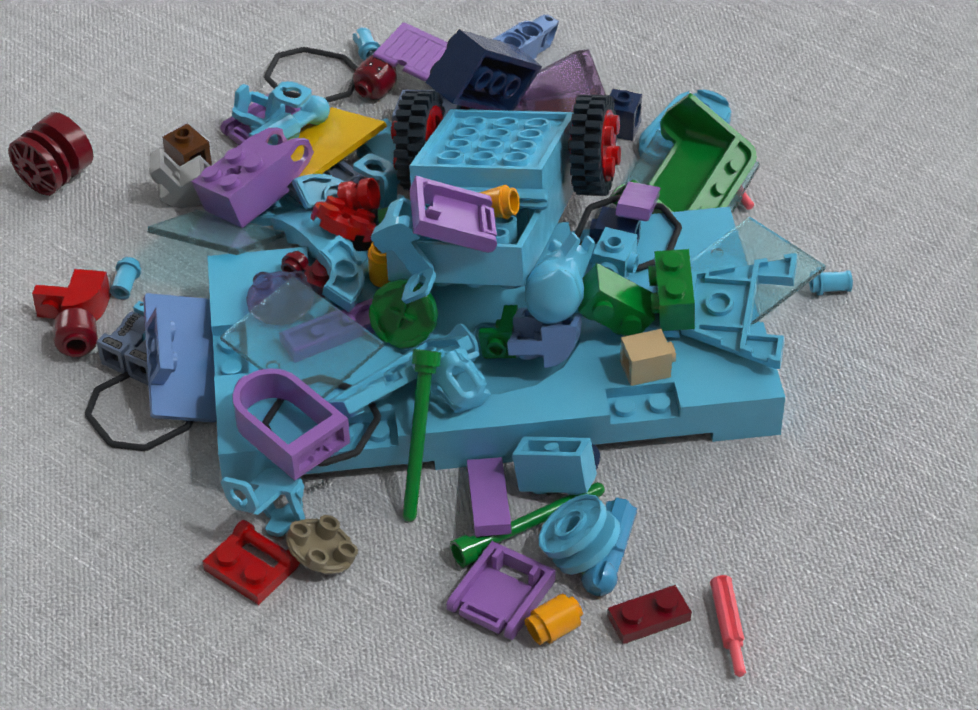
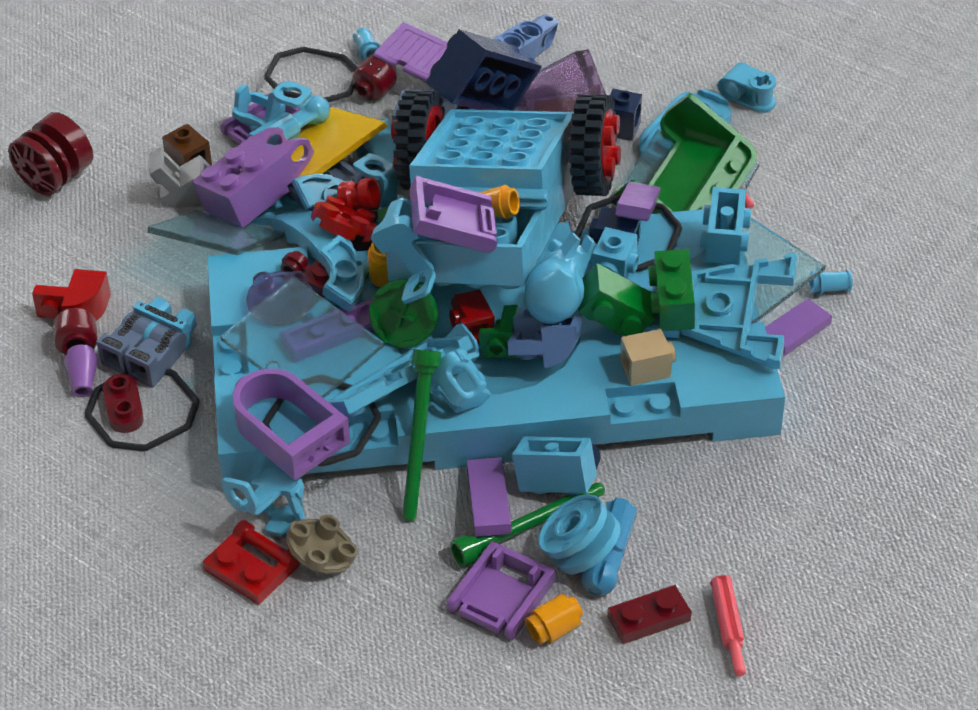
medium azure pin [110,257,142,300] -> none
medium blue bracket [143,293,217,422] -> none
none -> medium lavender cone [64,345,98,397]
none -> dark red plate [103,374,144,433]
none -> red brick [449,289,495,344]
none -> medium azure brick [700,187,751,265]
none -> medium azure piece [717,62,776,113]
none -> medium lavender tile [765,299,832,356]

